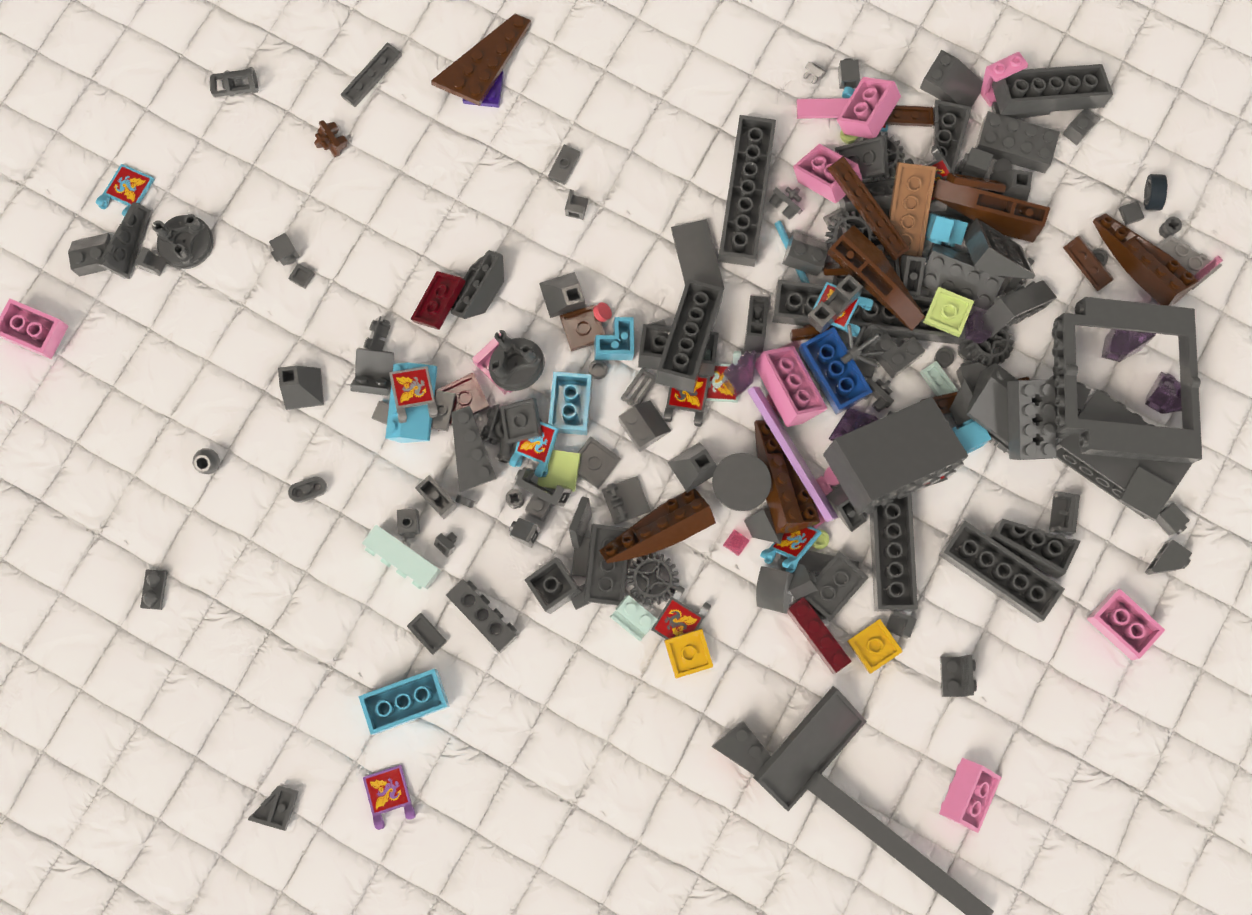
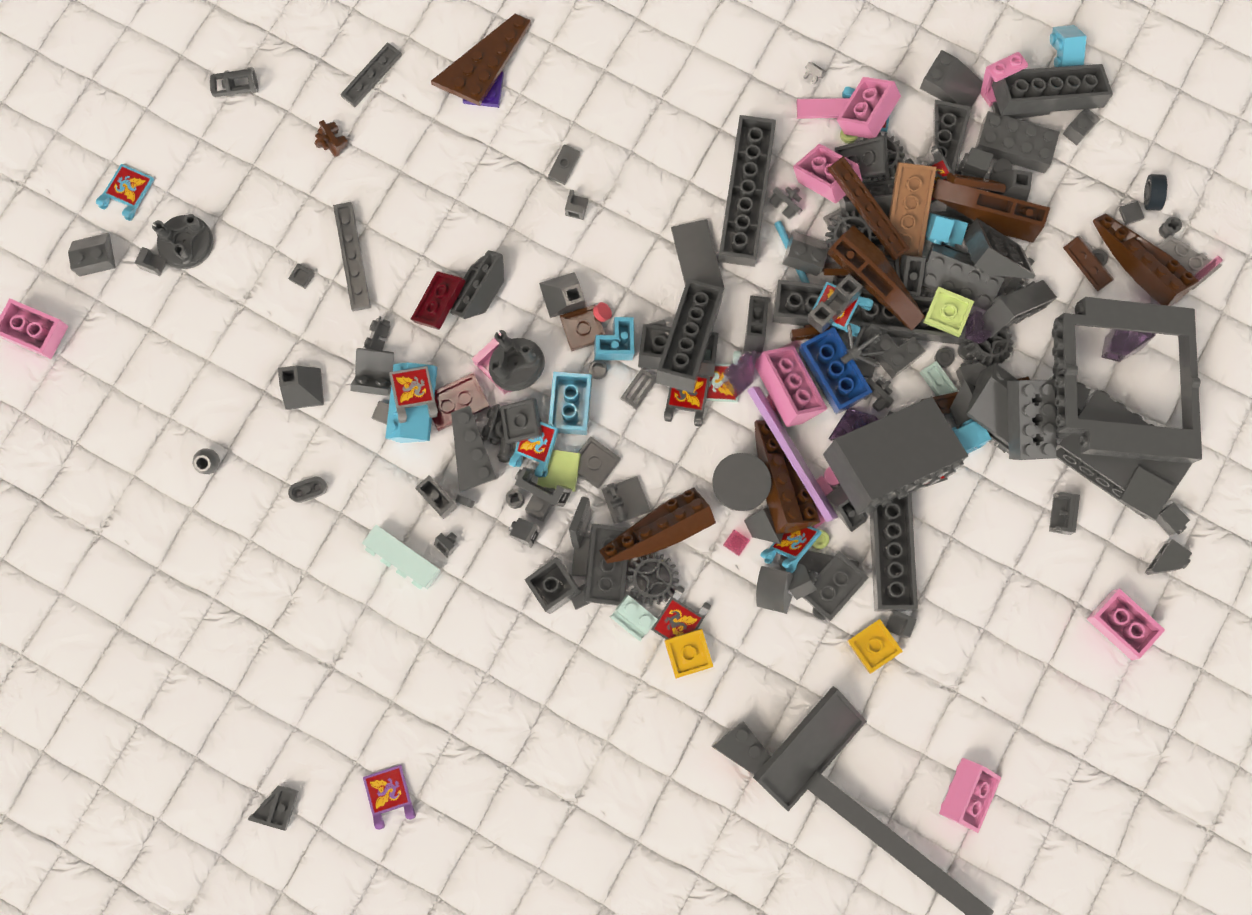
dark grey wing [98,202,151,279] -> none
dark grey tile [140,569,167,610] -> none
dark grey brick [269,233,300,266] -> none
medium azure brick [358,669,450,735] -> none
dark grey brick [397,508,420,538] -> none
dark grey tile [407,613,448,655] -> none
dark grey plate [431,390,456,432] -> none
dark grey brick [446,579,518,653] -> none
dark grey slope [618,400,671,452] -> none
dark grey slope [667,442,717,493] -> none
dark red brick [787,597,852,674] -> none
dark grey brick [838,58,860,89] -> none
reddish brown tile [884,105,934,127] -> none
dark grey brick [939,521,1065,623] -> none
dark grey bracket [940,655,977,697] -> none
dark grey wedge [989,519,1081,579] -> none
clear purple slope [1145,371,1182,414] -> none
none -> dark grey plate [333,202,371,312]
none -> medium azure brick [1050,25,1087,67]

